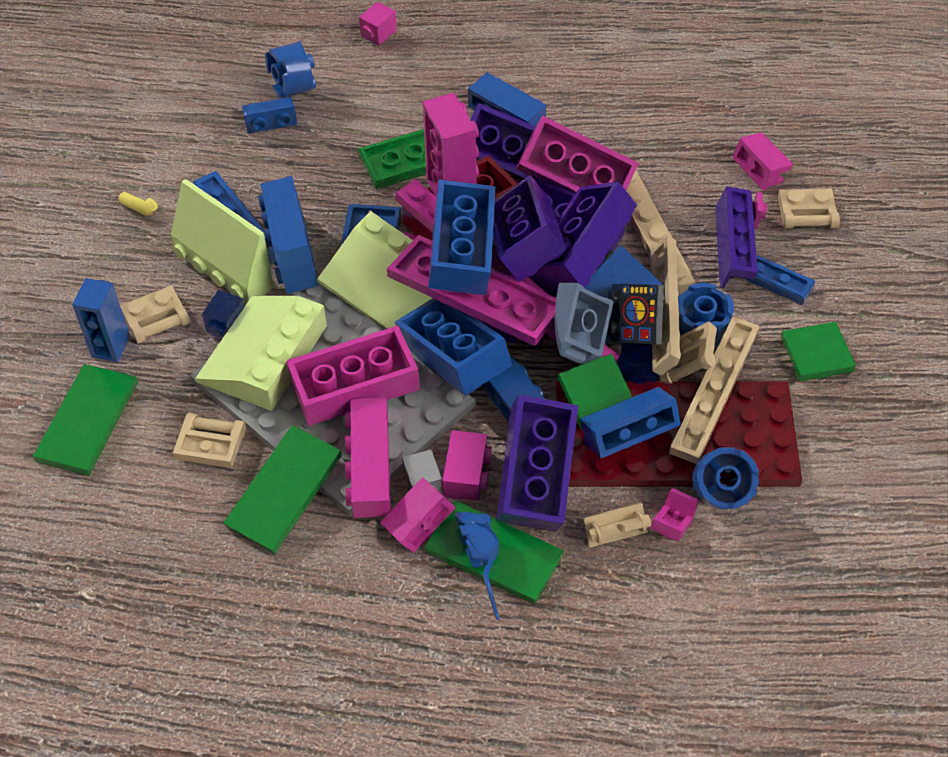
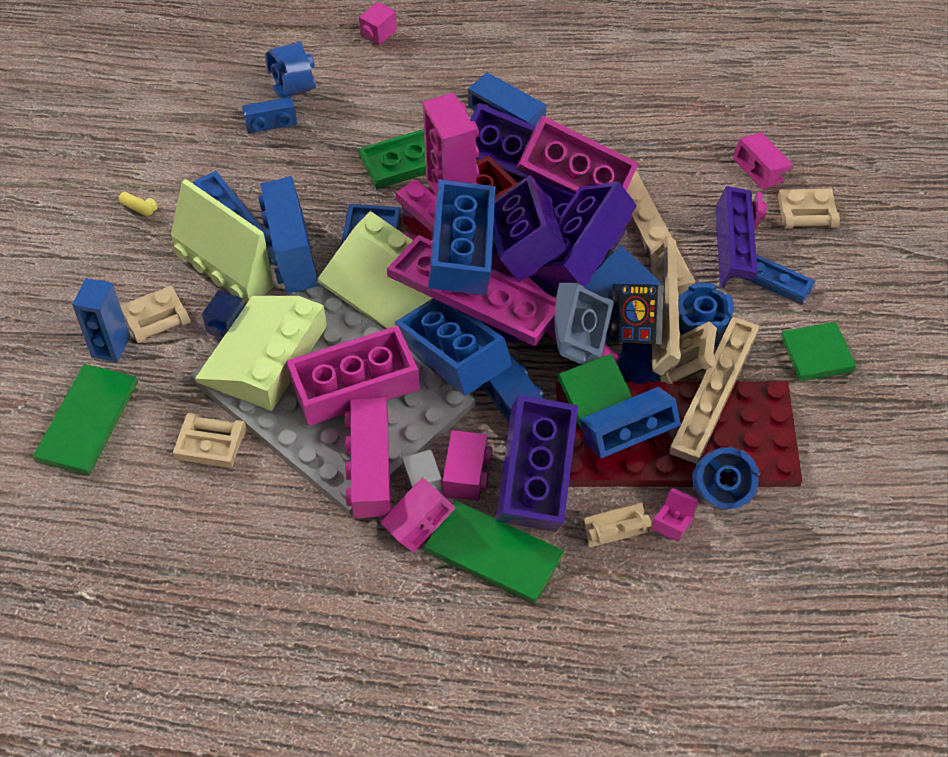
green tile [223,425,343,554] -> none
blue animal [455,512,500,620] -> none

